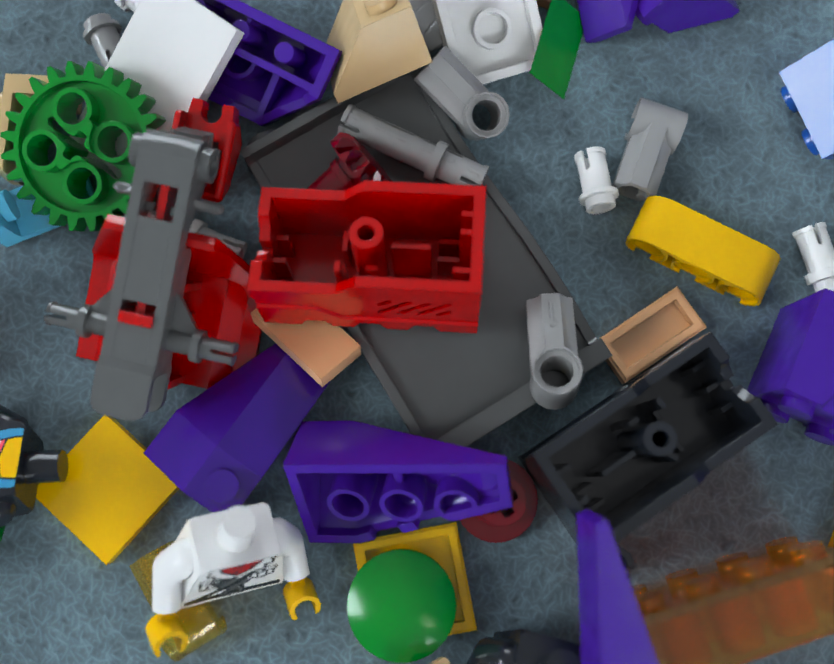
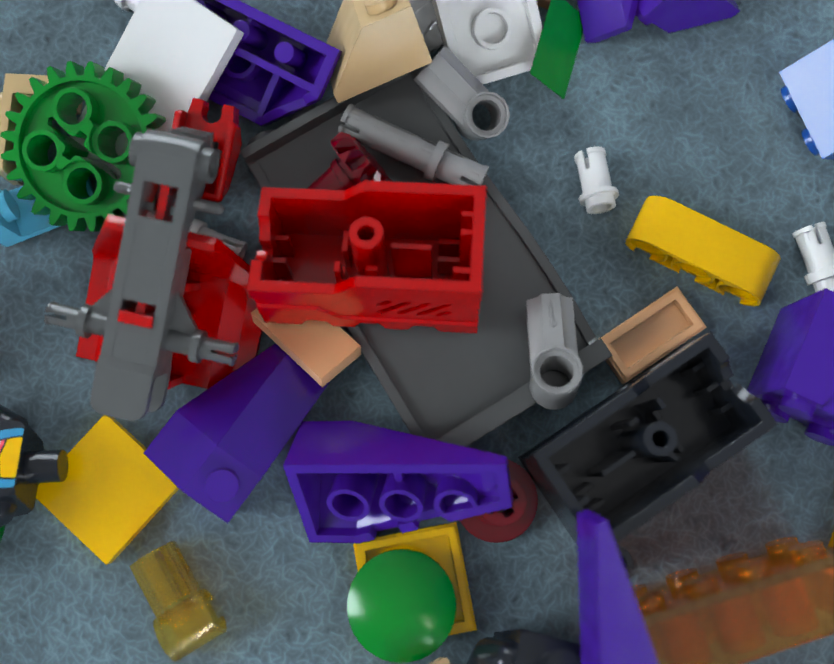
light grey pin [83,13,122,69] -> none
white torso [145,502,321,658] -> none
light grey piece [612,97,689,201] -> none

